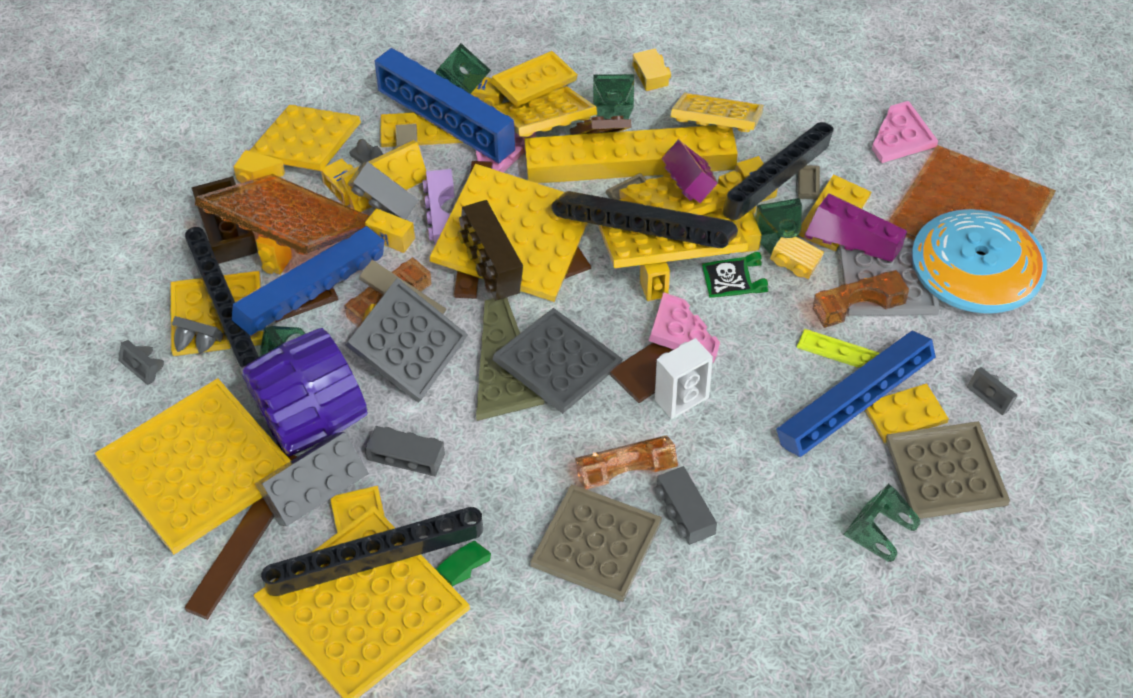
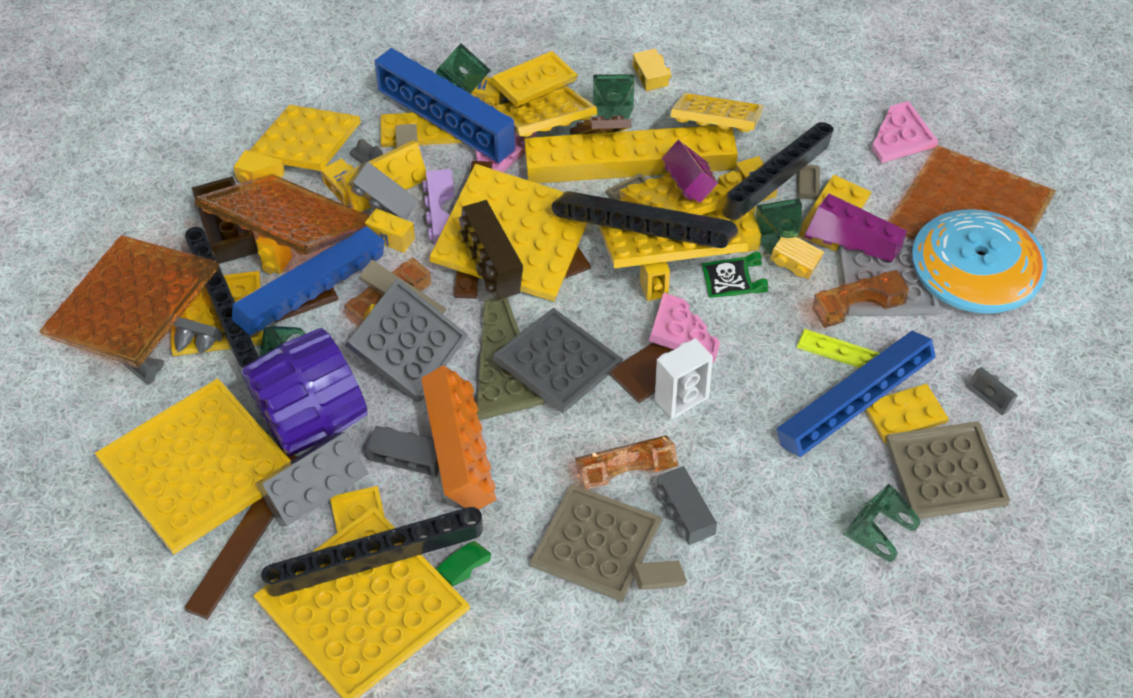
none -> clear orange plate [39,235,219,368]
none -> orange brick [421,365,496,509]
none -> dark tan tile [631,560,687,590]

